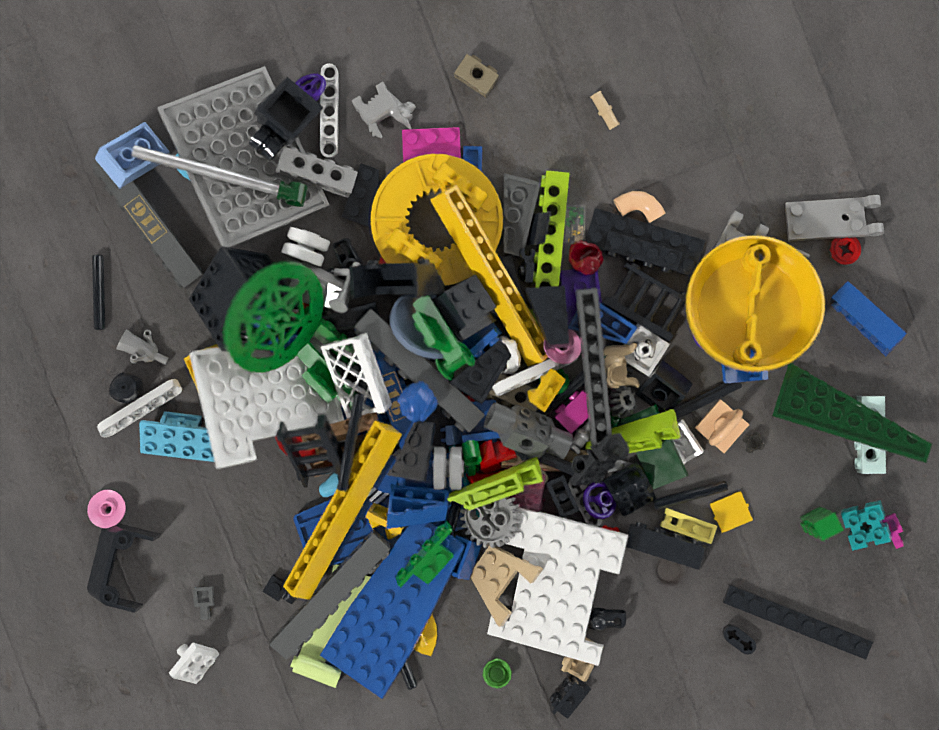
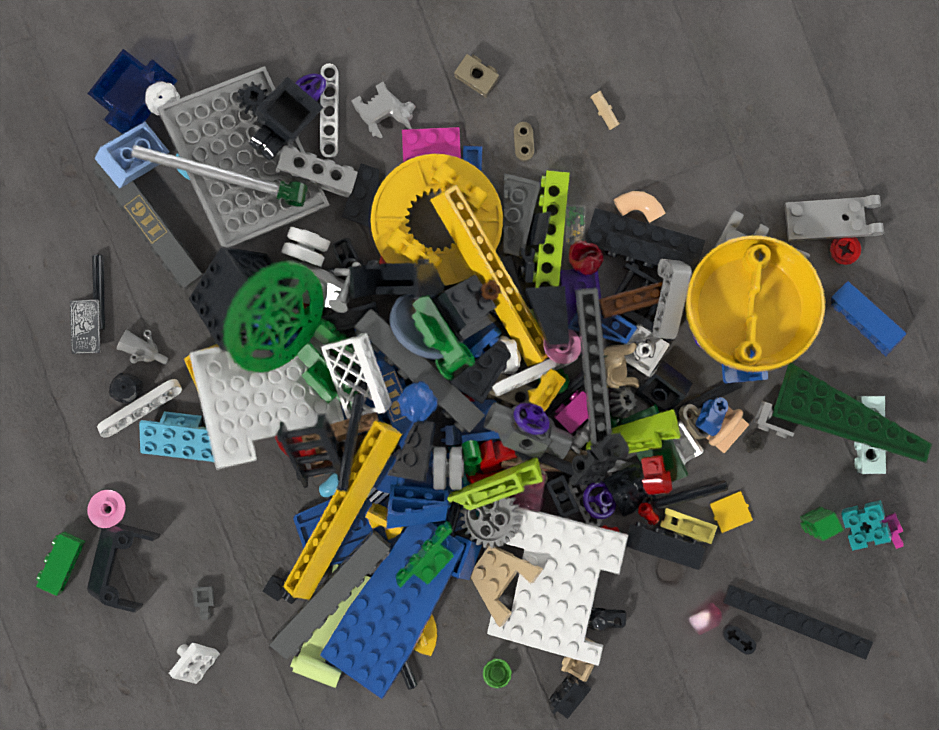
none -> green brick [36,532,85,596]
none -> sticker [70,299,100,354]
none -> clear blue windscreen [87,49,178,134]
none -> white hair [145,82,180,115]
none -> black gear [236,82,268,116]
none -> reddish brown plate [481,281,501,300]
none -> dark tan plate [514,122,534,161]
none -> dark purple piece [514,403,549,435]
none -> reddish brown tile [598,281,663,319]
none -> red pin [638,503,659,525]
none -> red brick [641,456,673,495]
none -> light grey beam [653,259,691,339]
none -> dark tan plate [679,404,709,439]
none -> clear pink bracket [689,602,722,635]
none -> blue piece [696,397,728,436]
none -> light grey bracket [753,401,794,439]

